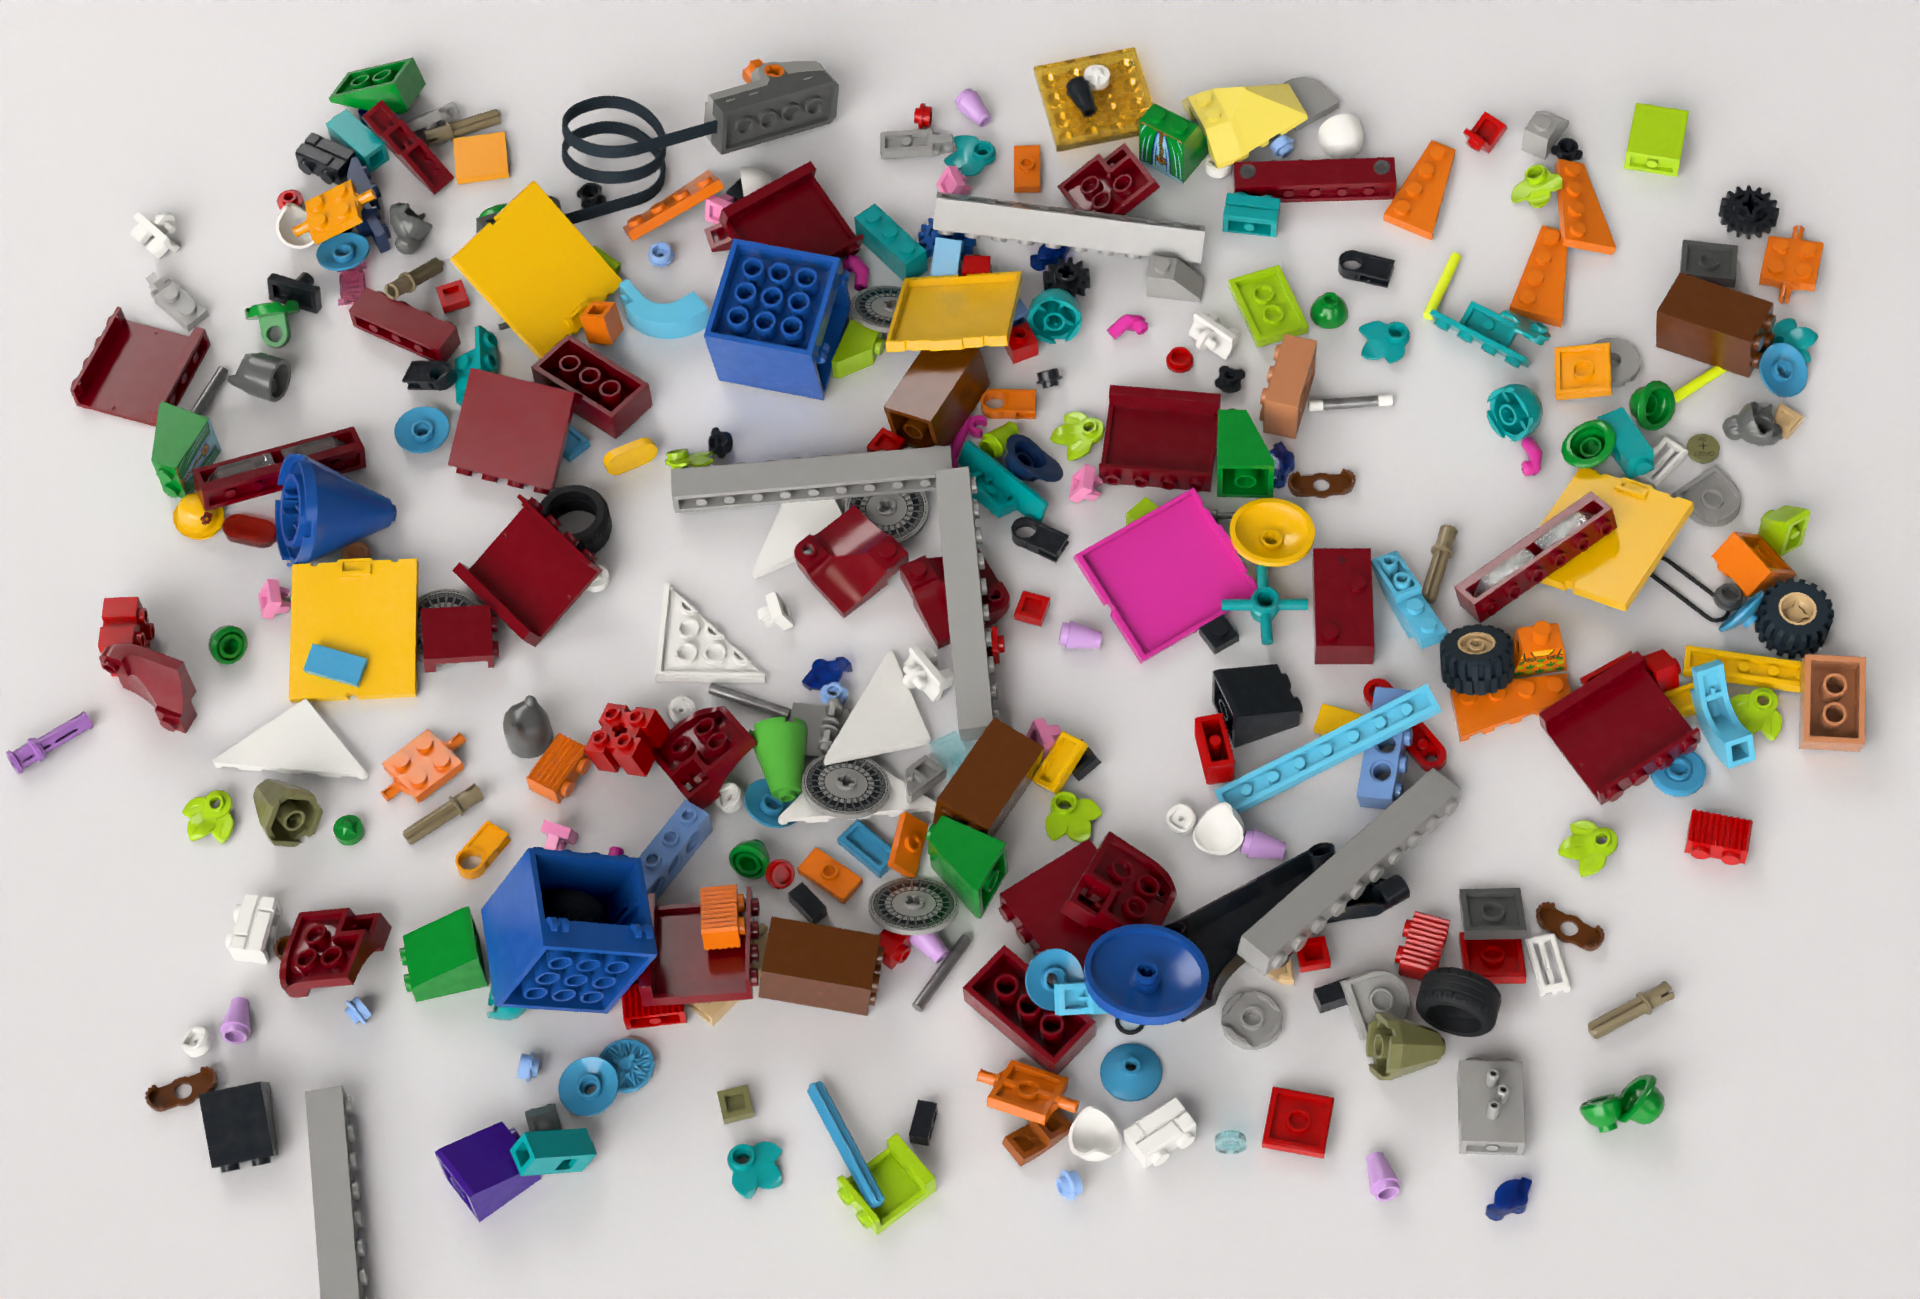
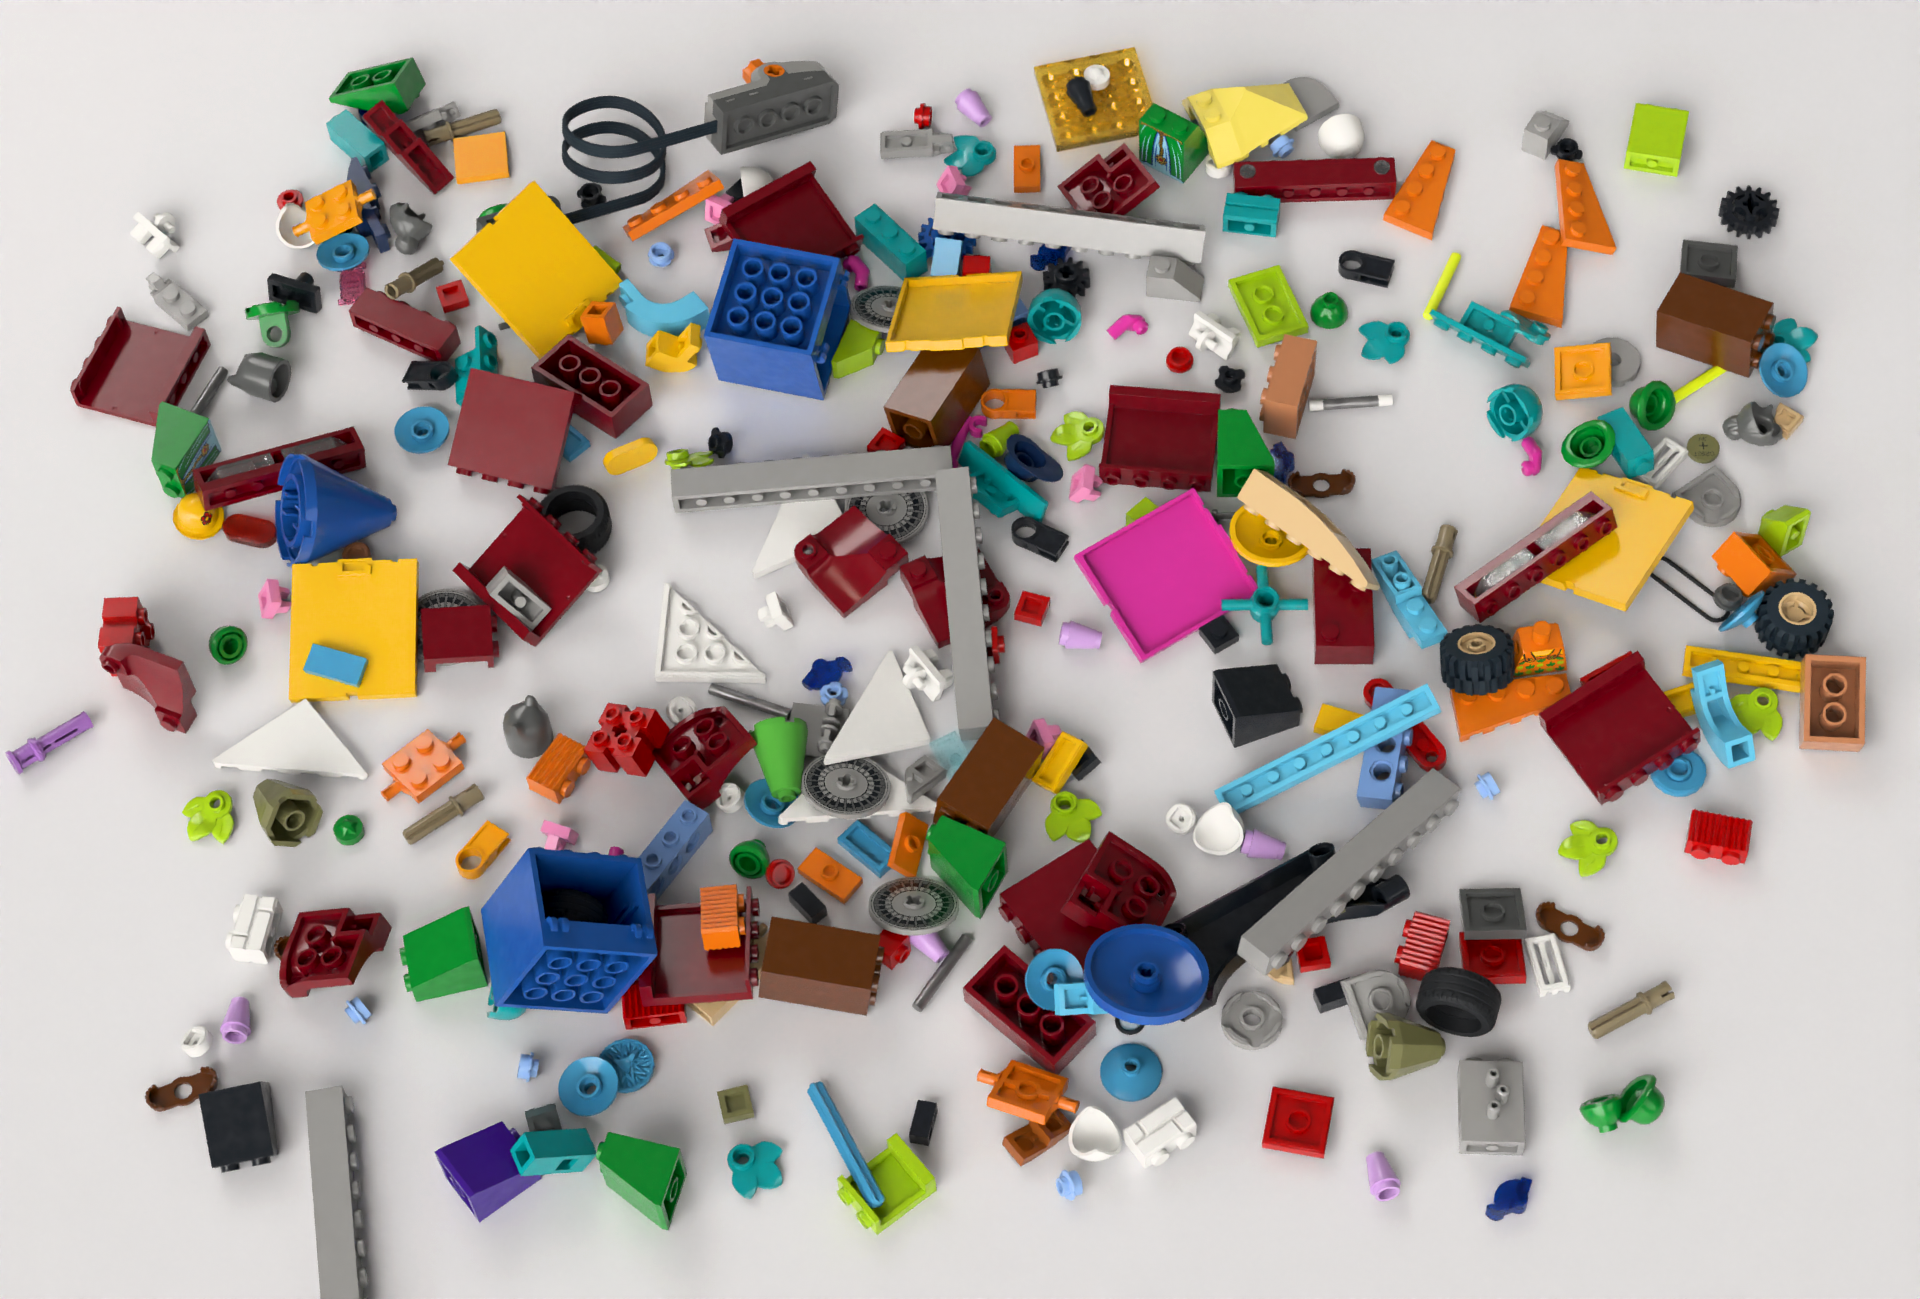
black brick [295,132,357,185] -> none
red brick [1194,713,1236,785] -> none
clear light blue tile [1215,1130,1246,1154] -> none
red bracket [1463,112,1508,154] -> none
lime plate [1511,164,1563,208] -> none
red plate [1642,649,1681,692] -> none
orange plate [1759,225,1824,304] -> none
none -> light grey slope [486,566,551,630]
none -> green slope [596,1132,687,1230]
none -> yellow brick [645,323,703,372]
none -> tan slope [1237,469,1380,591]
none -> light blue plate [1474,772,1500,800]

